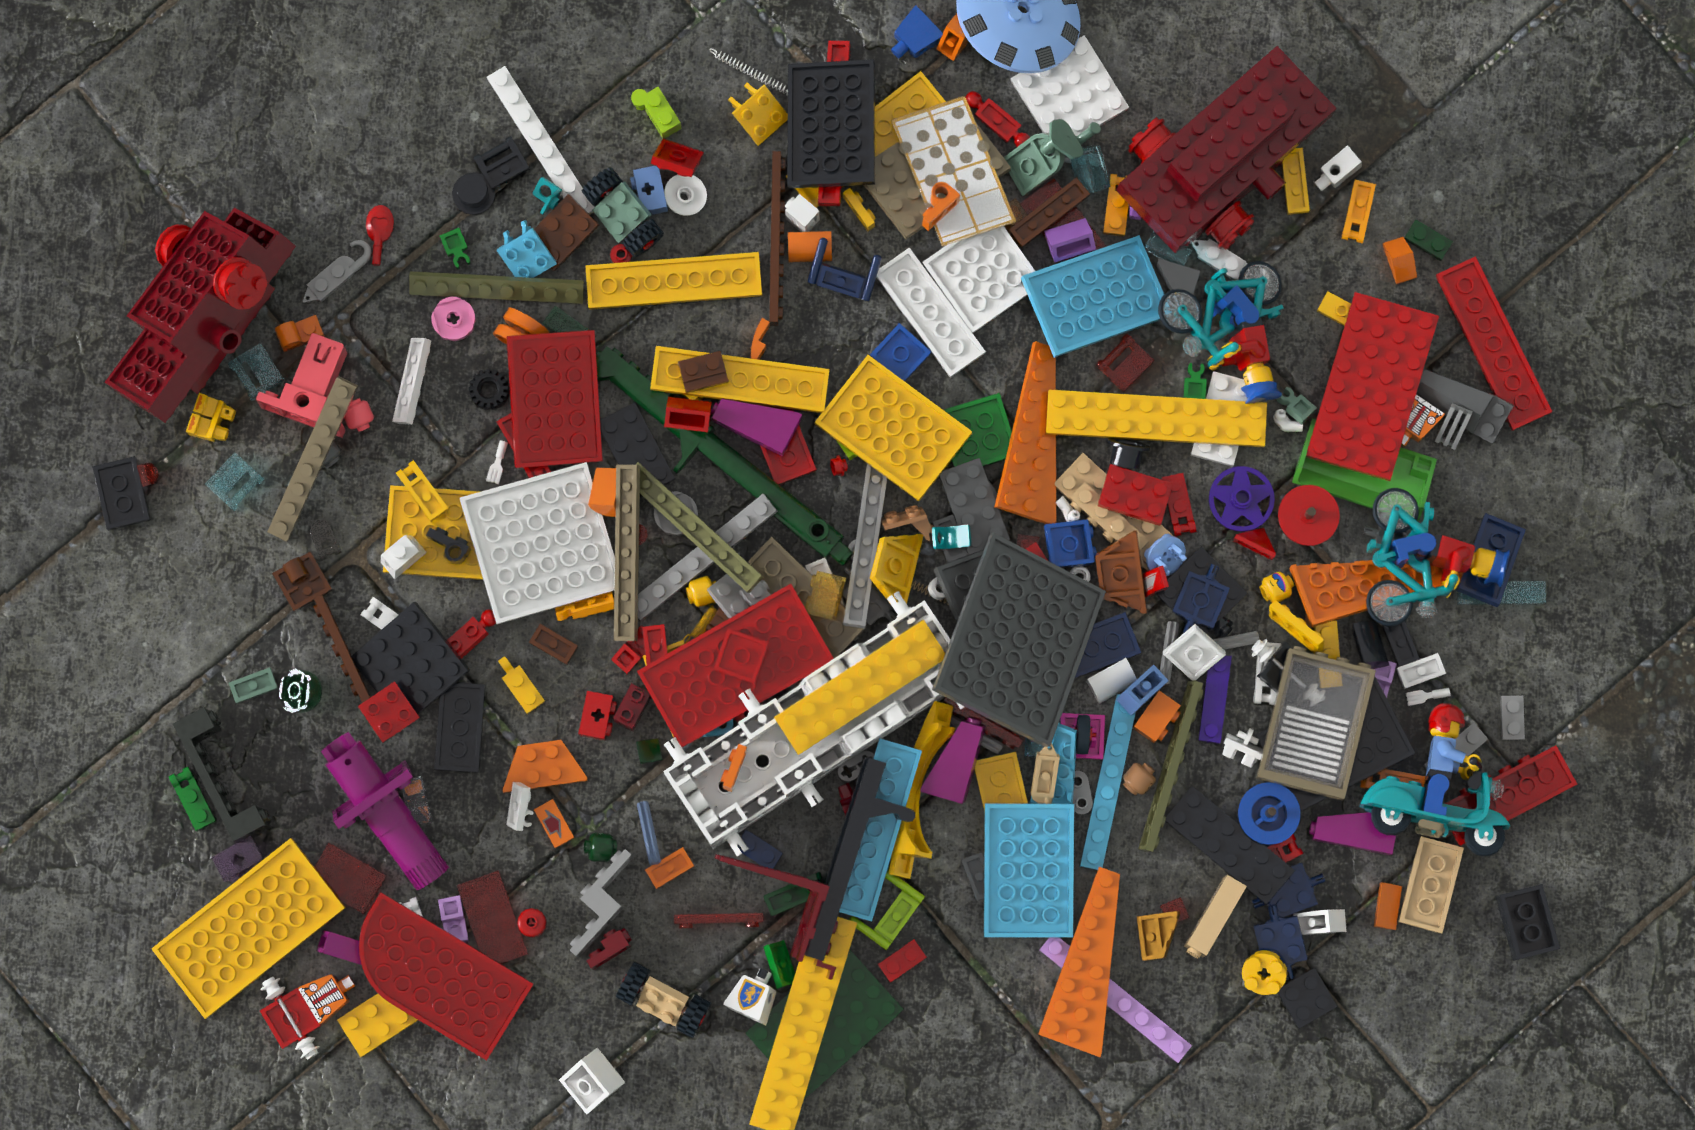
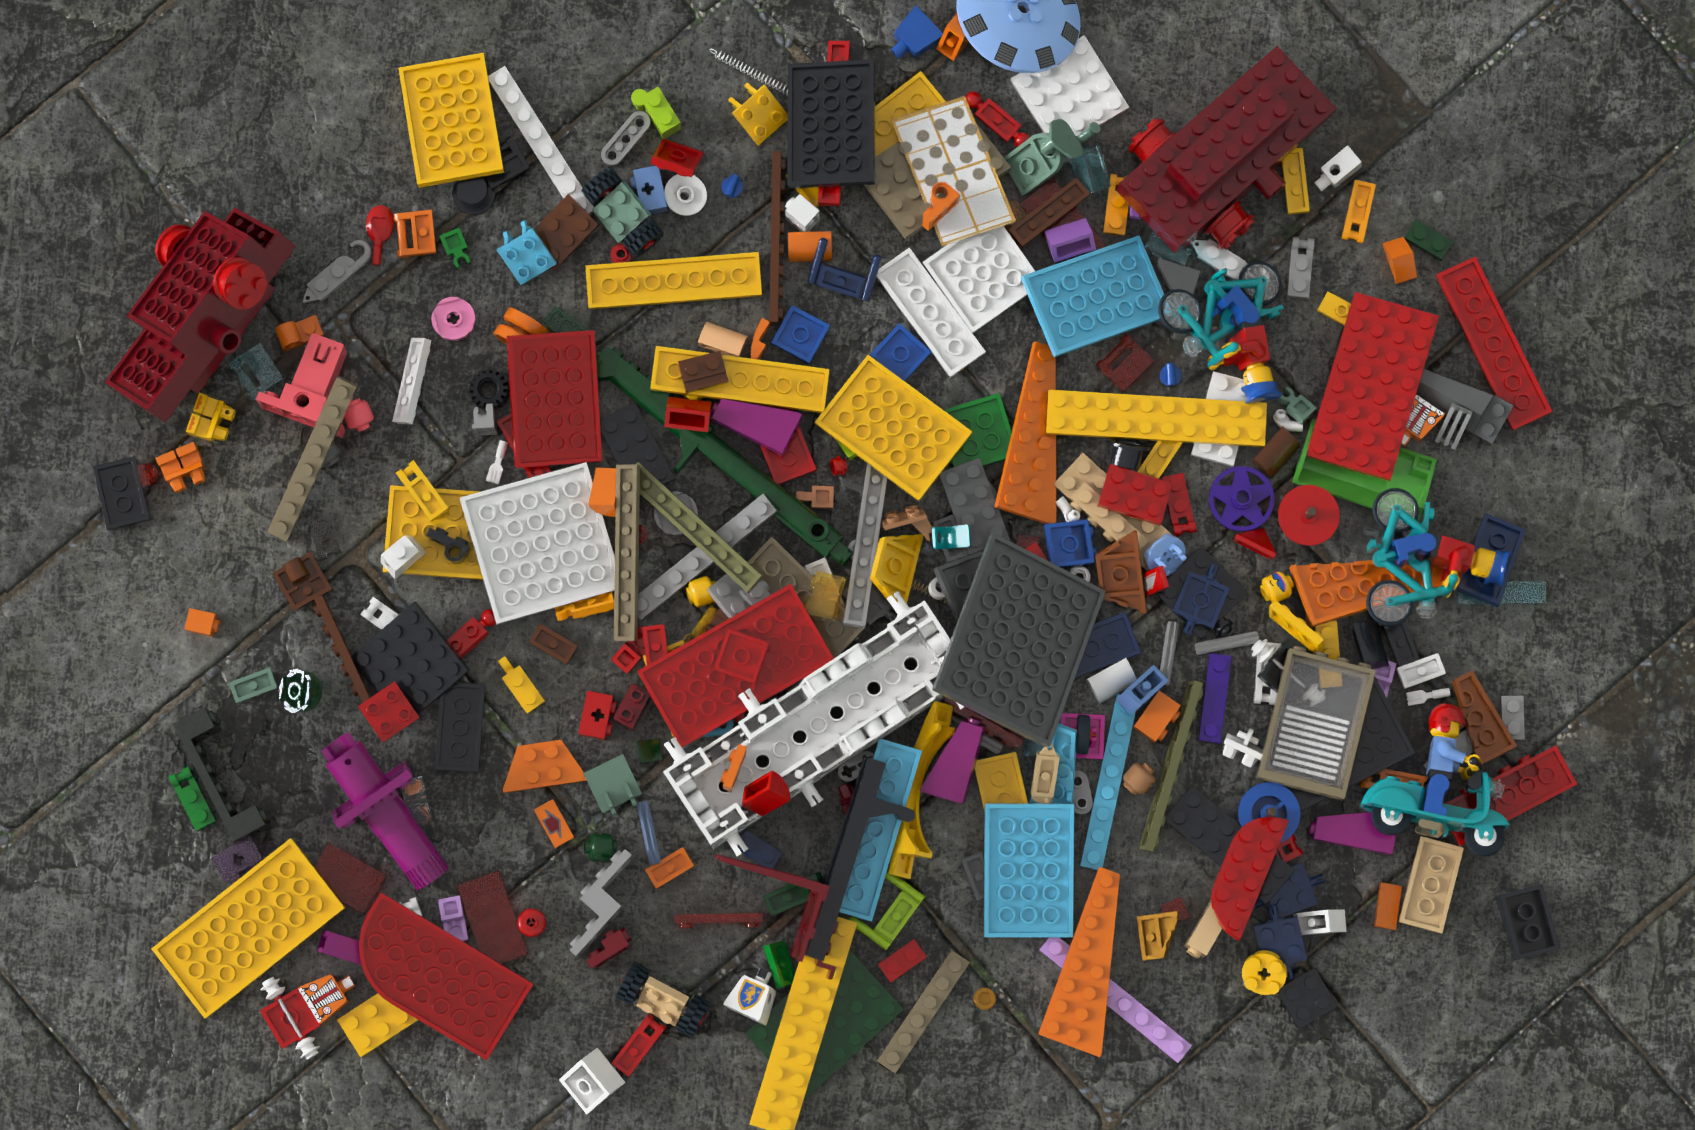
clear light blue plate [205,452,264,511] -> none
olive plate [409,271,584,304] -> none
white plate [506,782,533,831] -> none
teal bracket [533,177,562,215] -> none
yellow plate [774,620,945,755] -> none
yellow plate [843,188,876,232] -> none
white plate [1163,624,1226,681] -> none
green plate [1183,363,1207,399] -> none
none -> orange hips [155,442,206,493]
none -> orange brick [184,608,220,637]
none -> orange plate [394,210,437,258]
none -> yellow plate [398,53,504,188]
none -> light grey hinge [472,403,498,436]
none -> sand green plate [583,754,642,816]
none -> light grey plate [601,111,651,167]
none -> red plate [611,1014,667,1077]
none -> light nougat brick [698,322,748,357]
none -> blue plate [721,174,743,198]
none -> red brick [742,771,790,817]
none -> blue plate [771,305,830,364]
none -> nougat plate [796,486,834,509]
none -> dark tan plate [877,950,970,1073]
none -> pearl gold tile [973,988,996,1010]
none -> yellow plate [1137,441,1183,479]
none -> blue plate [1159,363,1181,387]
none -> red plate [1211,817,1289,941]
none -> reddish brown brick [1252,426,1300,479]
none -> light grey plate [1287,237,1314,299]
none -> dark orange wing [1452,670,1517,765]

